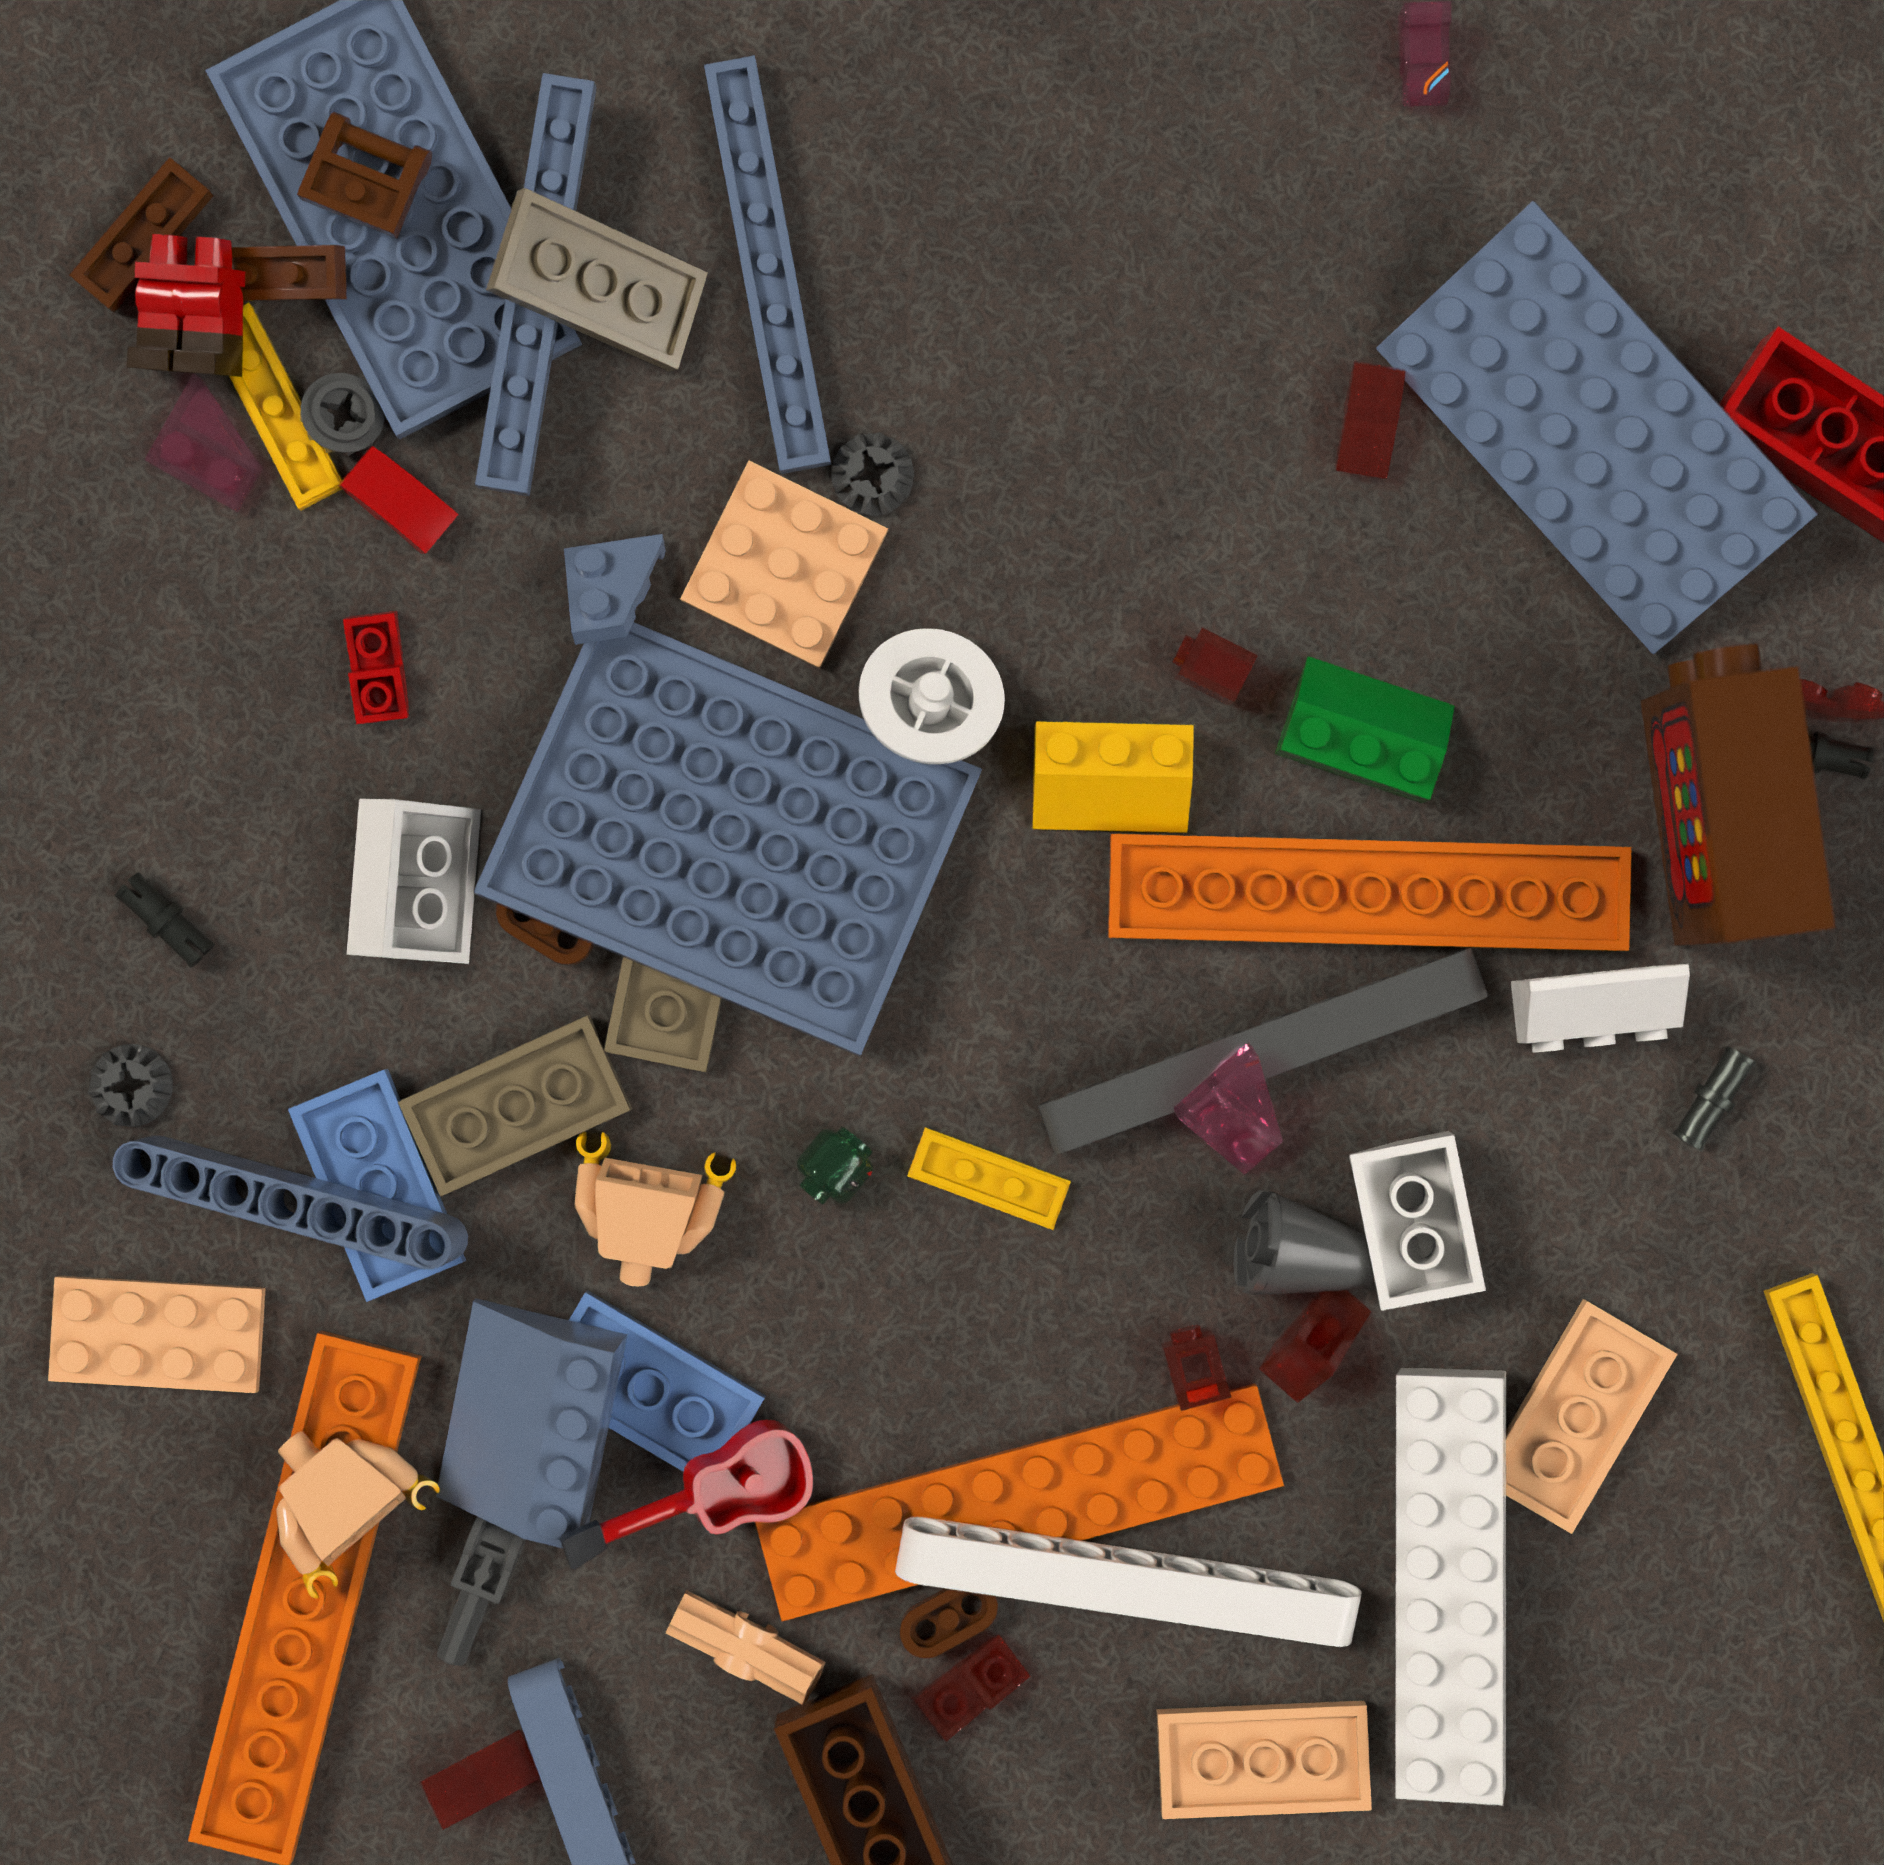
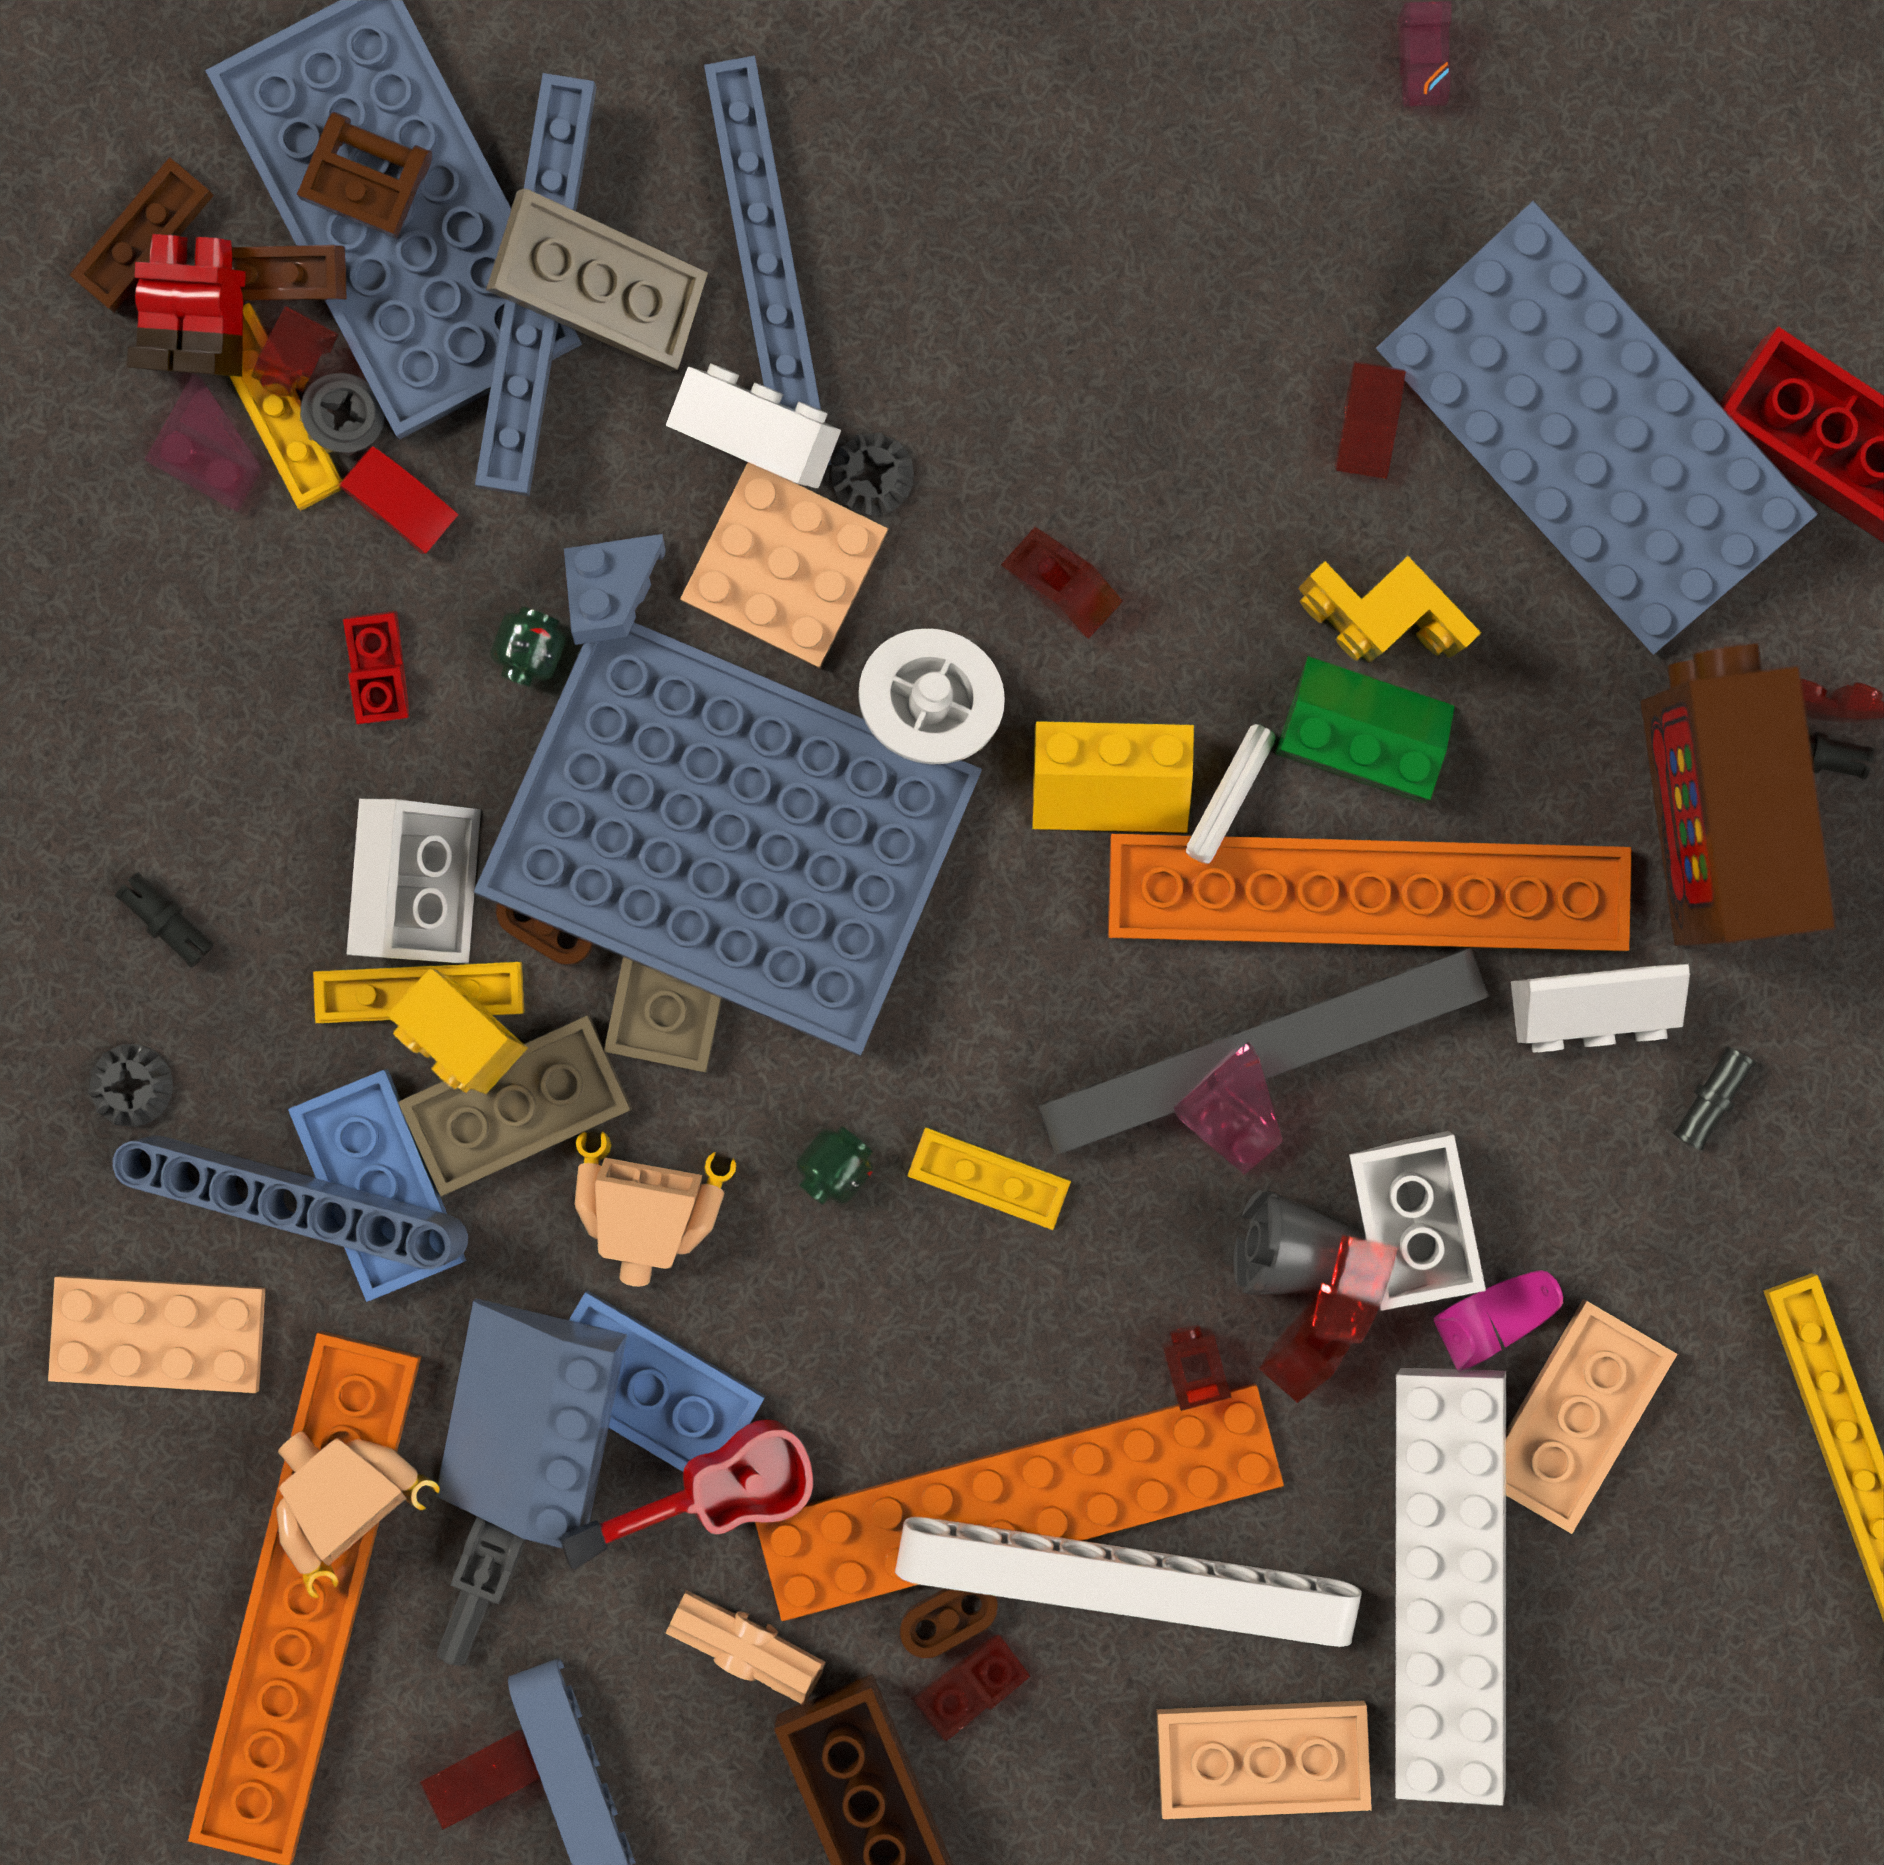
clear red brick [1172,627,1258,706] -> none
none -> clear red window [251,306,339,397]
none -> yellow tile [313,962,524,1023]
none -> yellow brick [387,967,528,1094]
none -> clear green head [490,606,566,687]
none -> white brick [666,363,841,488]
none -> clear red slope [1001,527,1123,639]
none -> white axle [1186,724,1276,864]
none -> yellow bracket [1298,556,1481,663]
none -> clear red slope [1310,1235,1398,1344]
none -> dark pink piece [1434,1270,1563,1372]

